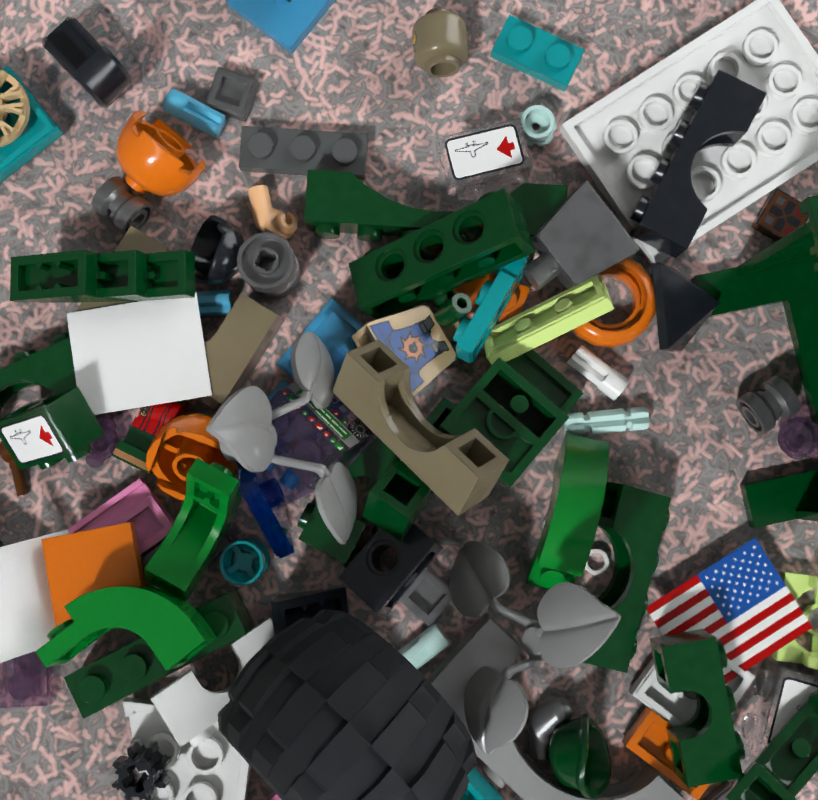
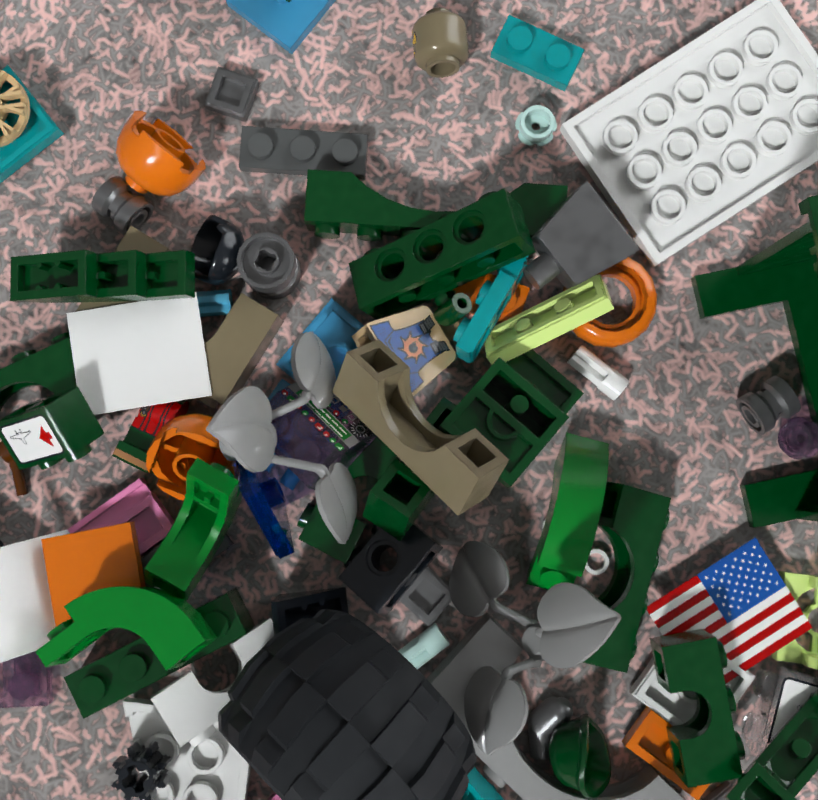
black animal [42,16,132,108] -> none
clear purple plate [85,417,121,467] -> none
medium azure piece [163,88,227,139] -> none
teal wheel [219,538,270,585] -> none
light nougat arm [247,185,298,239] -> none
brick [435,118,533,201] -> none
light aqua axle [563,406,650,436] -> none
black arch [630,69,767,259] -> none
black slope [651,262,720,352] -> none
tile [751,188,809,242] -> none

